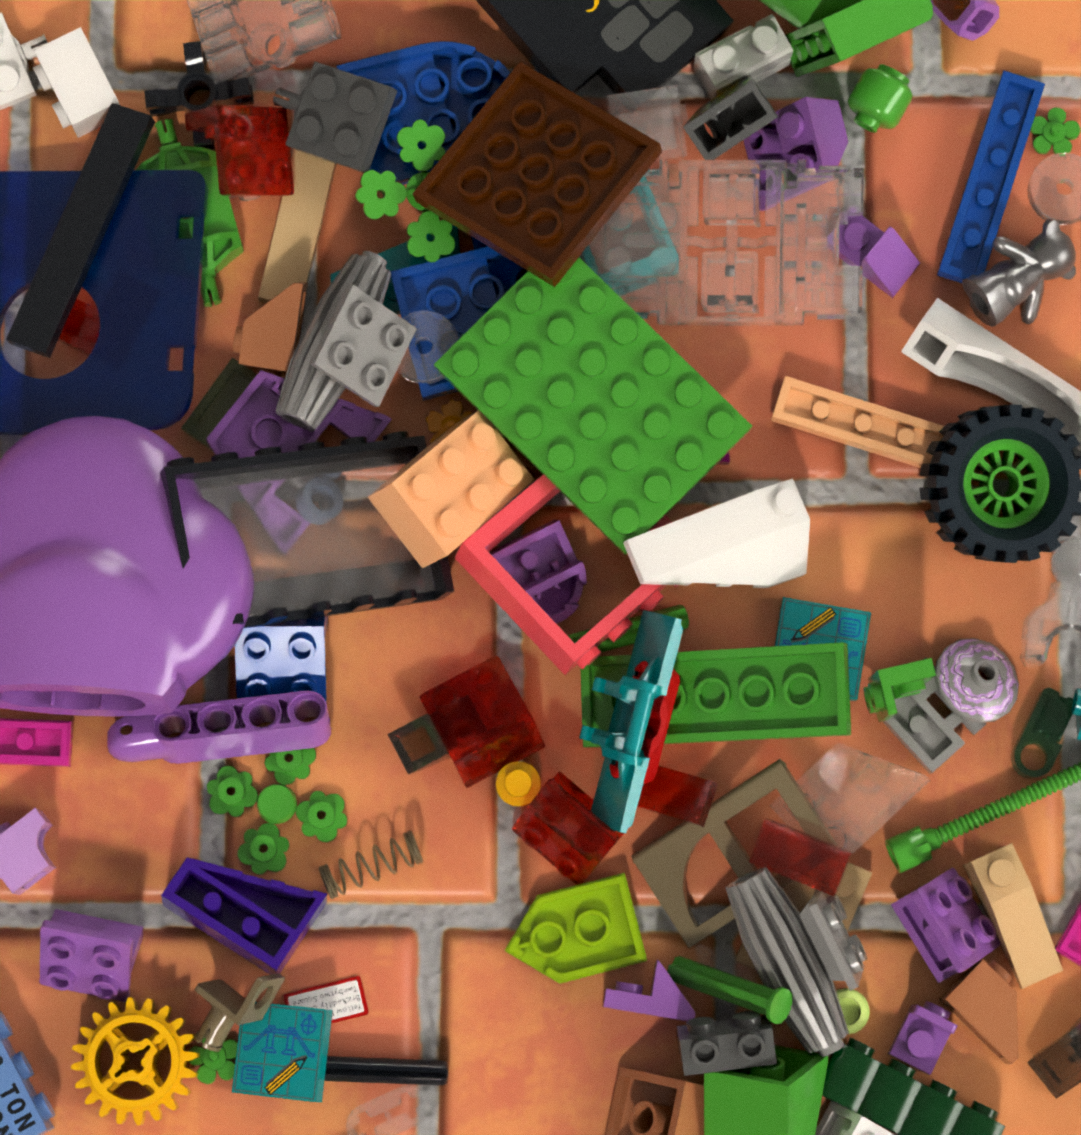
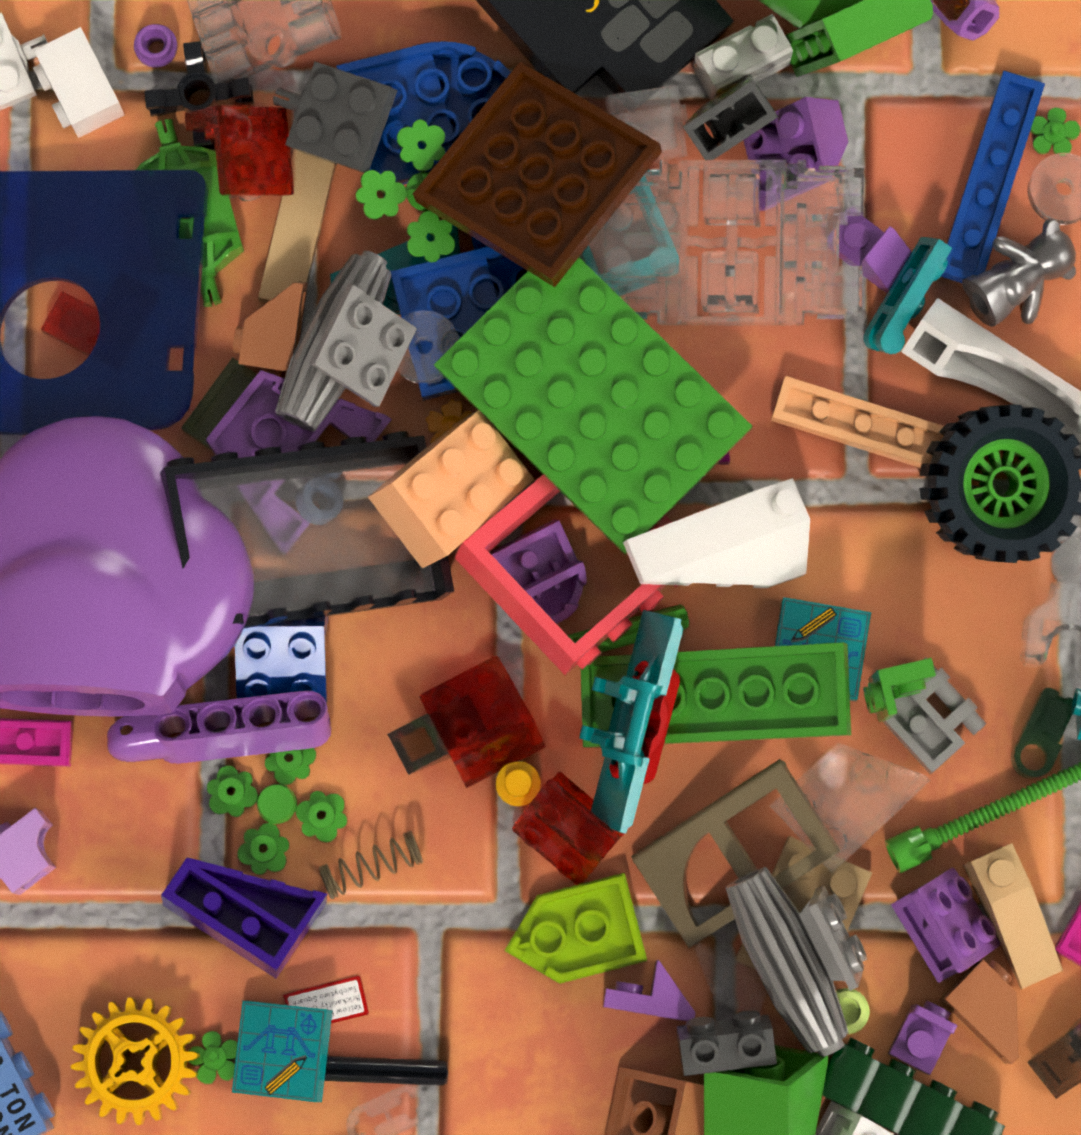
black tile [6,103,155,358] -> none
medium lavender bracket [39,909,143,1002] -> none
dark tan bracket [195,973,285,1052] -> none
clear red tile [637,765,718,827] -> none
bright green axle [667,956,792,1024] -> none
clear red tile [749,818,852,896] -> none
bright green head [847,64,913,133] -> none
dish [934,638,1019,723] -> none
none -> medium lavender plate [134,24,178,68]
none -> teal plate [863,237,952,354]

